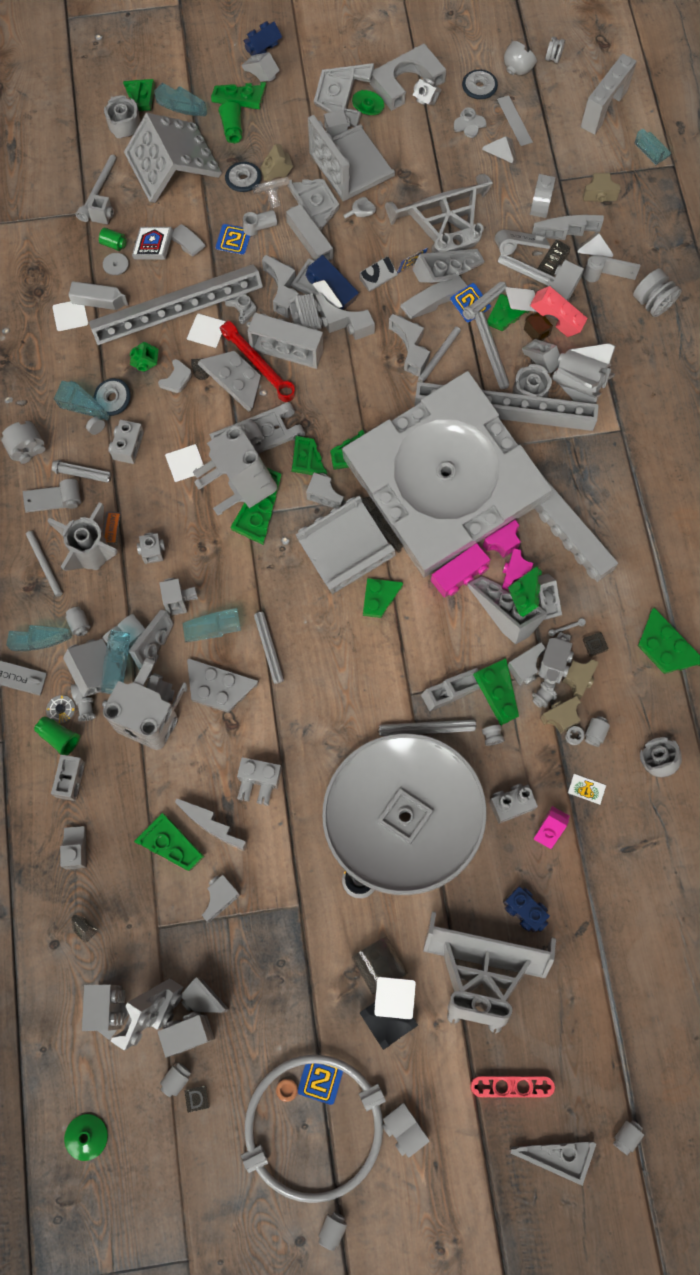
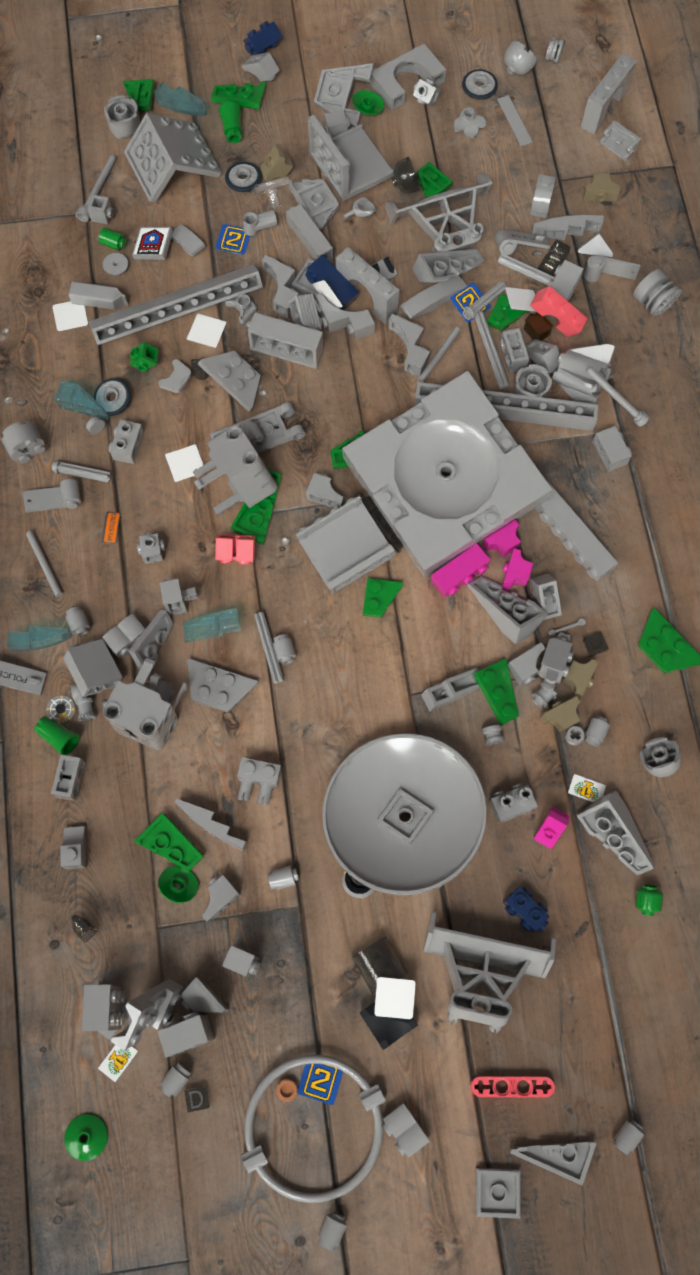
light grey brick [47,502,118,571] -> none
clear light blue slope [101,630,131,694] -> none
red piece [219,320,295,402] -> none
green wing [291,436,327,475] -> none
light grey axle [379,720,476,736] -> none
sticker [397,248,428,273] -> none
light grey slope [482,136,517,164] -> none
green wing [508,567,542,617] -> none
clear light blue panel [634,129,671,165] -> none
none -> sticker [98,1045,138,1082]
none -> green dish [158,866,198,903]
none -> coral piece [215,534,256,564]
none -> light grey brick [222,946,261,978]
none -> light grey brick [268,865,299,890]
none -> light grey brick [273,634,296,664]
none -> light grey arch [336,247,399,325]
none -> clear smoke cylinder [391,156,421,194]
none -> green wing [417,162,453,198]
none -> light grey tile [475,1168,520,1219]
none -> light grey brick [500,328,529,373]
none -> light grey wedge [576,790,655,876]
none -> light grey piece [586,367,649,427]
none -> light grey brick [592,426,632,472]
none -> light grey hinge [600,120,641,161]
none -> green head [635,884,663,916]

